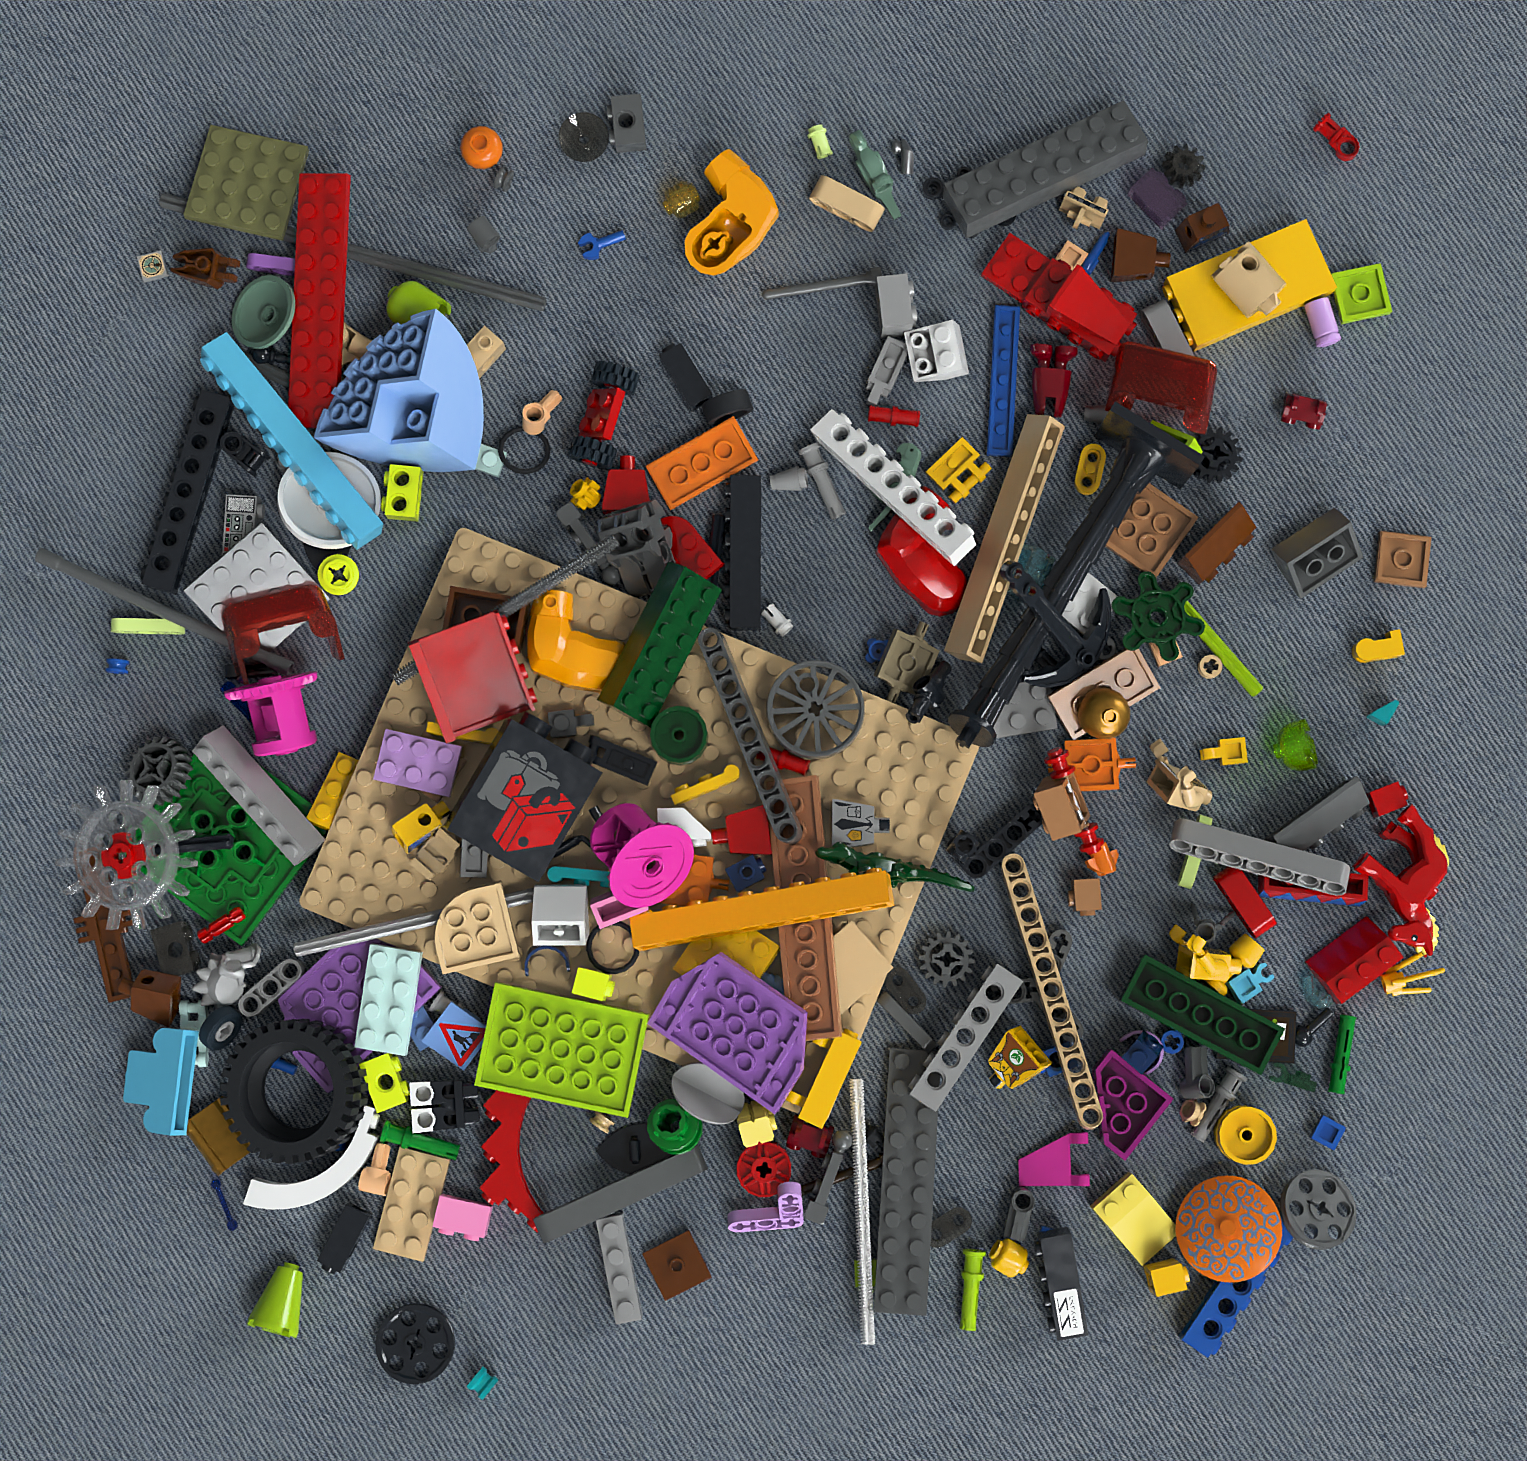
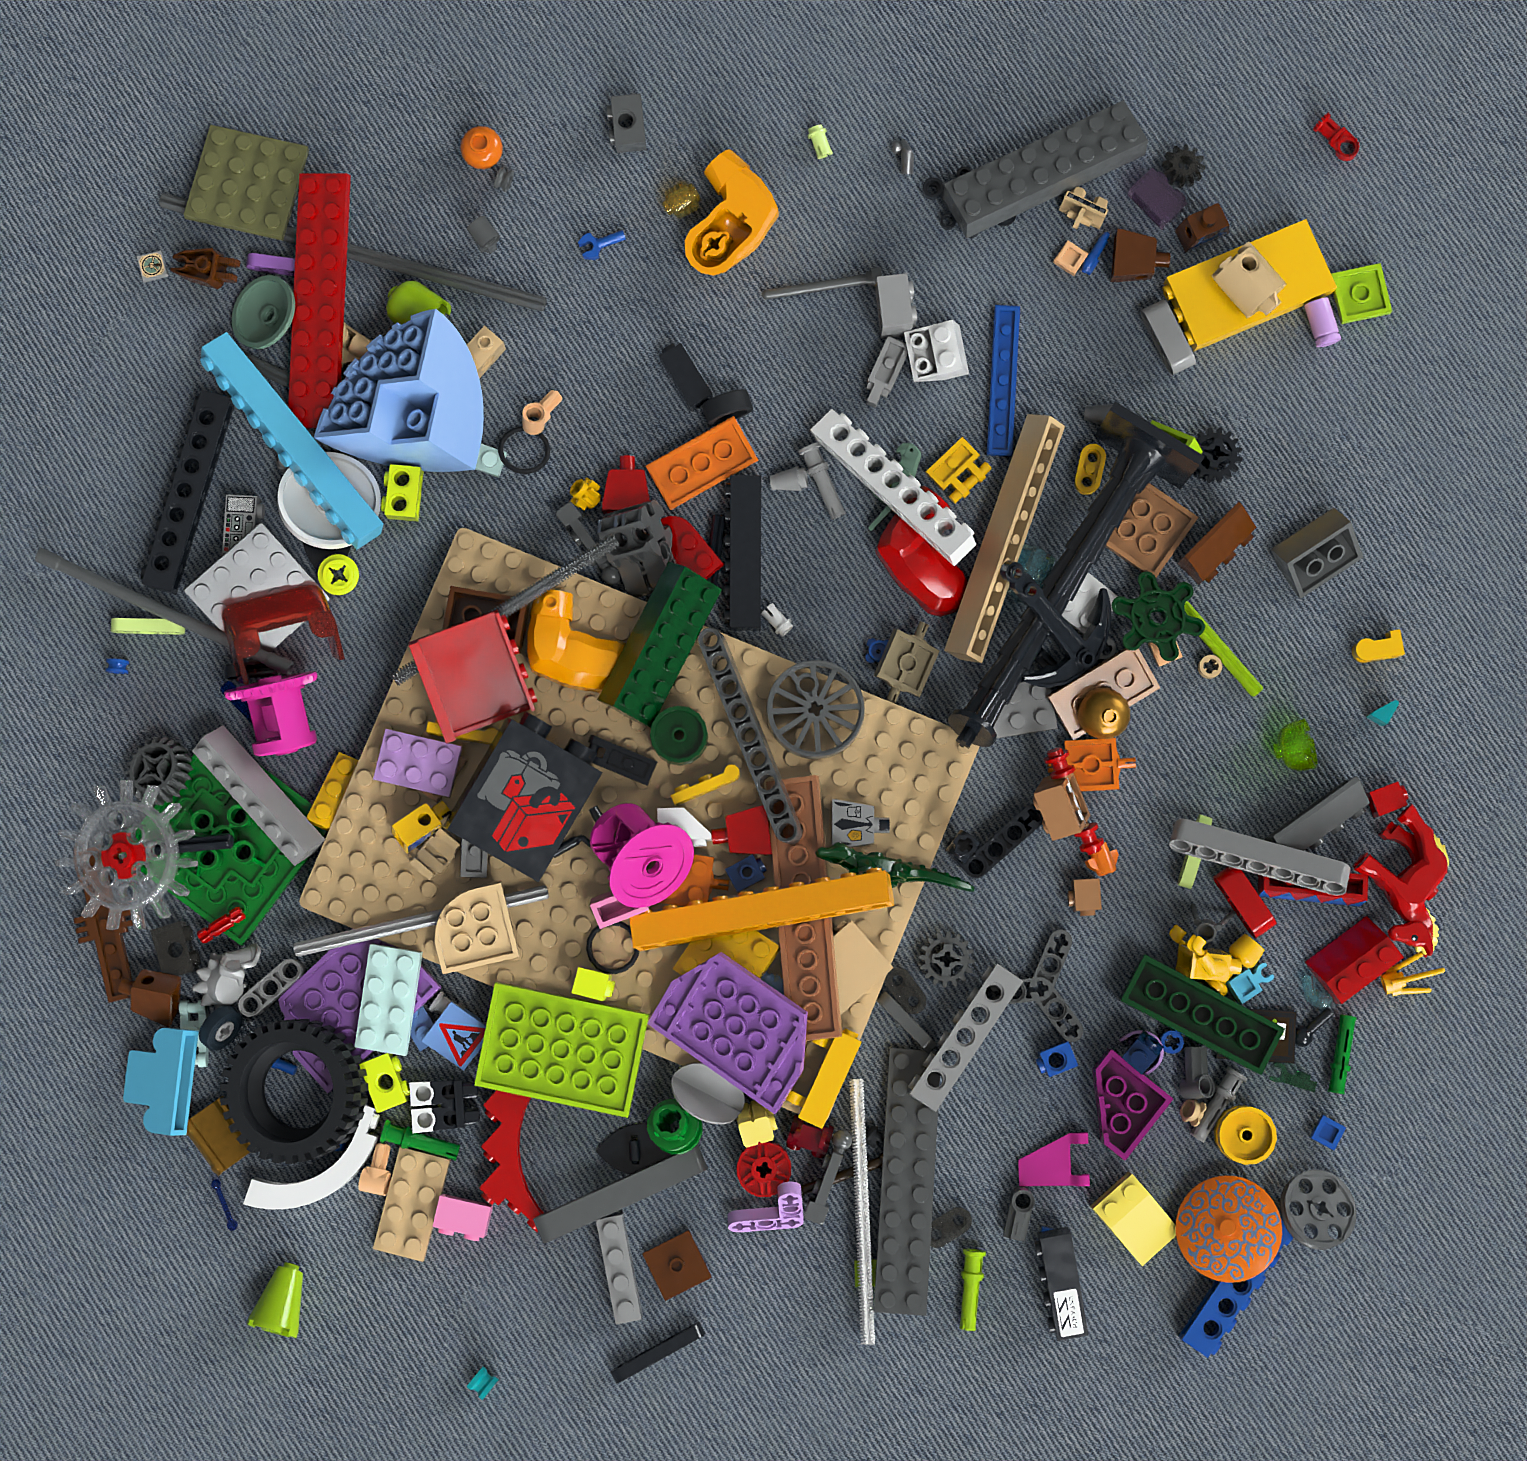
black piece [220,432,271,477] -> none
black bar [252,347,291,365] -> none
black brick [317,1202,373,1274] -> none
black wedge [375,1303,455,1385] -> none
dark blue helmet [525,945,570,976] -> none
white slope [532,885,589,945] -> none
teal plate [547,866,610,888] -> none
dark grey plate [548,709,595,739] -> none
clear smoke dish [559,112,609,162] -> none
plate [568,361,640,470] -> none
tan bush [589,1111,615,1134] -> none
red pin [756,747,811,776] -> none
tan beam [809,175,885,232] -> none
sand green animal [849,129,901,220] -> none
red pin [867,405,920,427] -> none
black pin [906,661,952,724] -> none
red wedge [981,233,1137,362] -> none
torso [988,1025,1052,1089] -> none
yellow head [989,1238,1029,1278] -> none
tan beam [1001,853,1103,1130] -> none
dark red piece [1030,344,1078,418] -> none
clear red windscreen [1105,341,1217,435] -> none
yellow brick [1143,1258,1190,1297] -> none
tan torso [1147,739,1212,812] -> none
yellow plate [1199,737,1248,766] -> none
dark red piece [1280,393,1327,430] -> none
medium nougat tile [1374,531,1432,588] -> none
none -> black beam [610,1322,706,1384]

